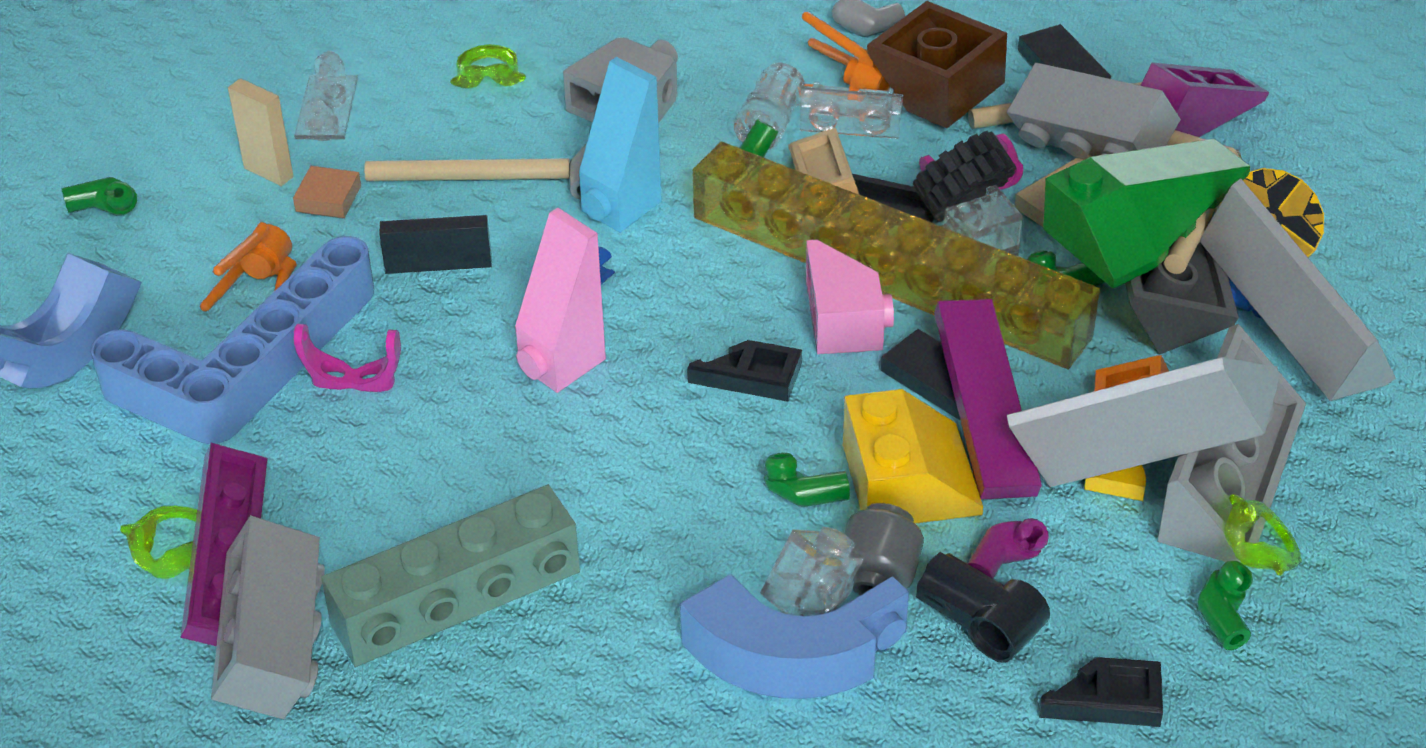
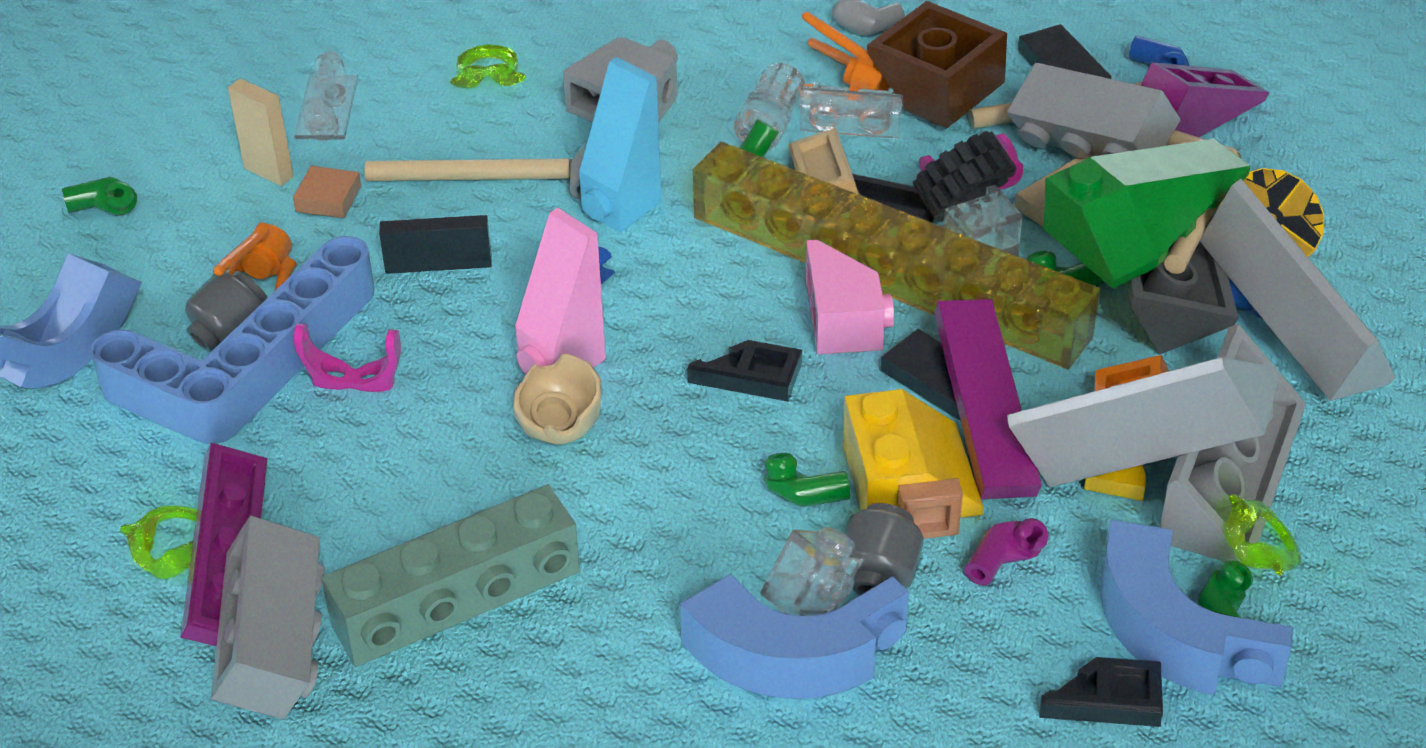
black piece [916,552,1050,663] -> none
none -> dark grey head [185,271,268,352]
none -> tan hair [514,353,601,445]
none -> nougat tile [897,478,963,539]
none -> medium blue arch [1101,520,1293,695]
none -> blue arm [1129,36,1190,66]

